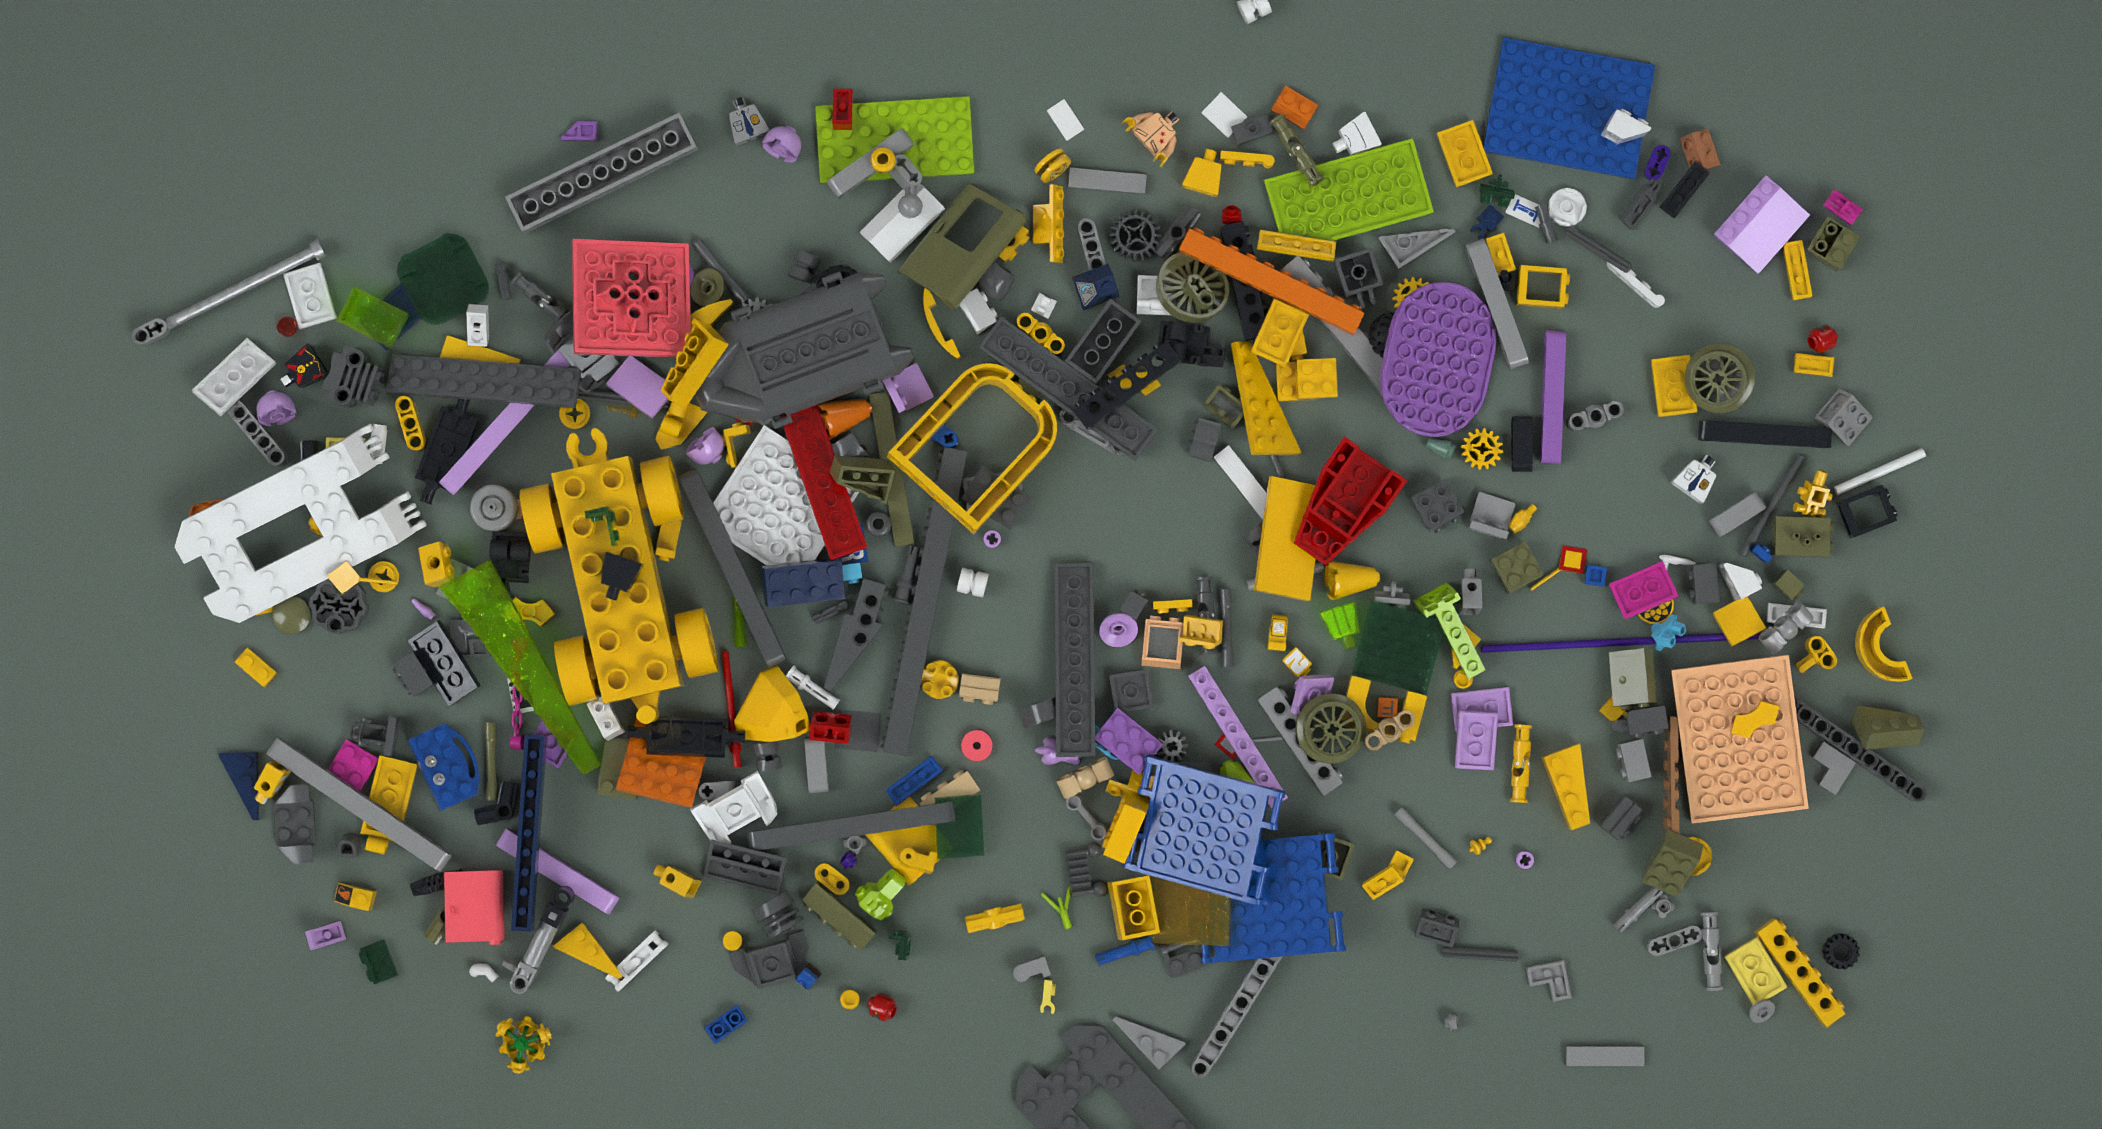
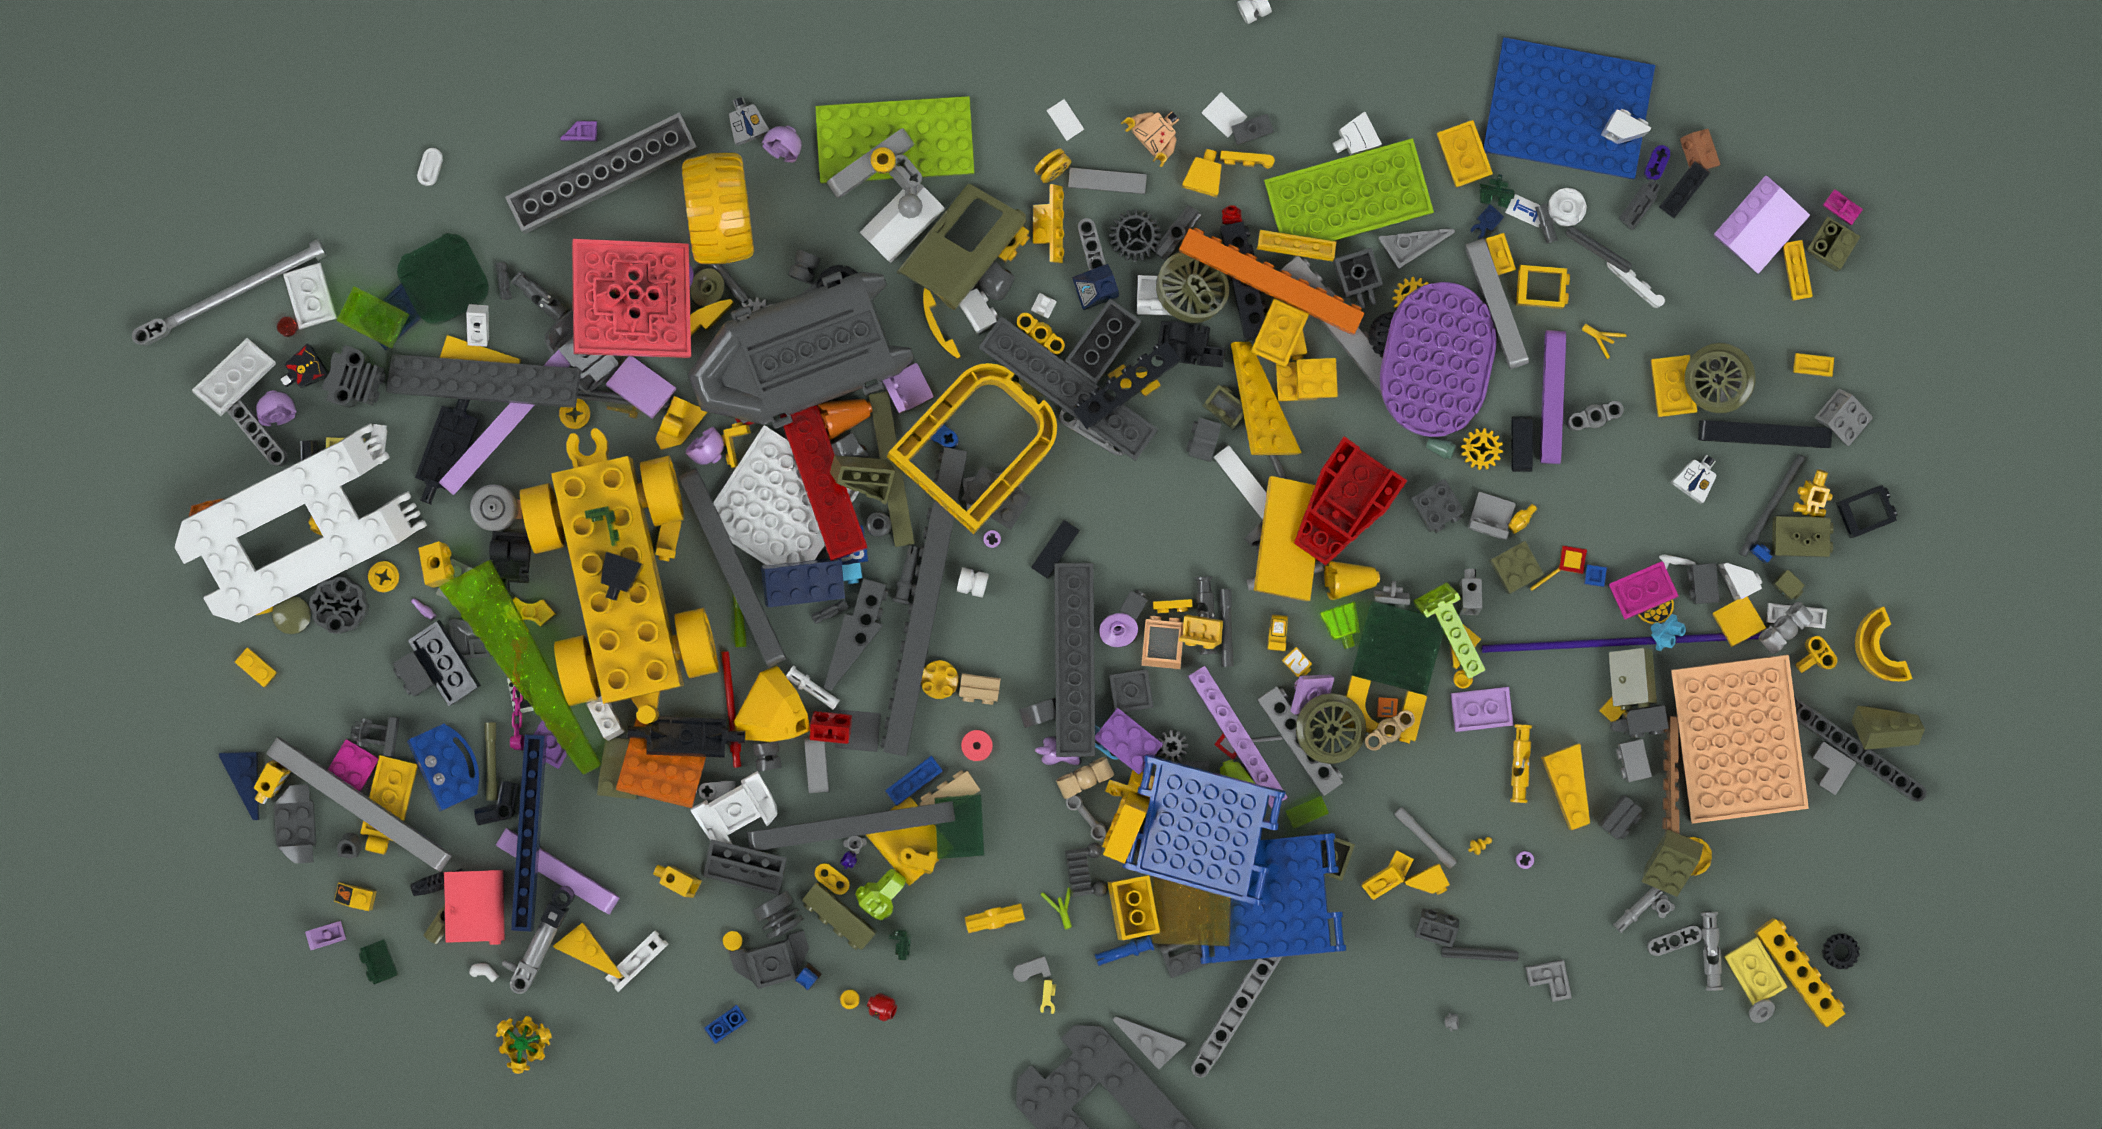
yellow piece [327,561,397,594] -> none
yellow beam [395,396,427,451] -> none
yellow wedge [660,318,729,407] -> none
red slope [832,89,853,130] -> none
olive piece [1270,114,1325,188] -> none
orange plate [1271,85,1318,130] -> none
lavender tile [1454,710,1498,770] -> none
black cylinder [1499,270,1516,292] -> none
light grey tile [1566,1046,1644,1066] -> none
light grey beam [1709,491,1767,537] -> none
yellow tile [1730,700,1780,738] -> none
red head [1807,325,1838,353] -> none
white piece [1833,448,1926,496] -> none
none -> white tile [417,148,443,186]
none -> yellow tyre [682,153,754,264]
none -> black tile [1031,520,1080,578]
none -> clear neon green tile [1286,796,1329,829]
none -> yellow slope [1404,863,1450,895]
none -> yellow plant [1582,324,1627,359]

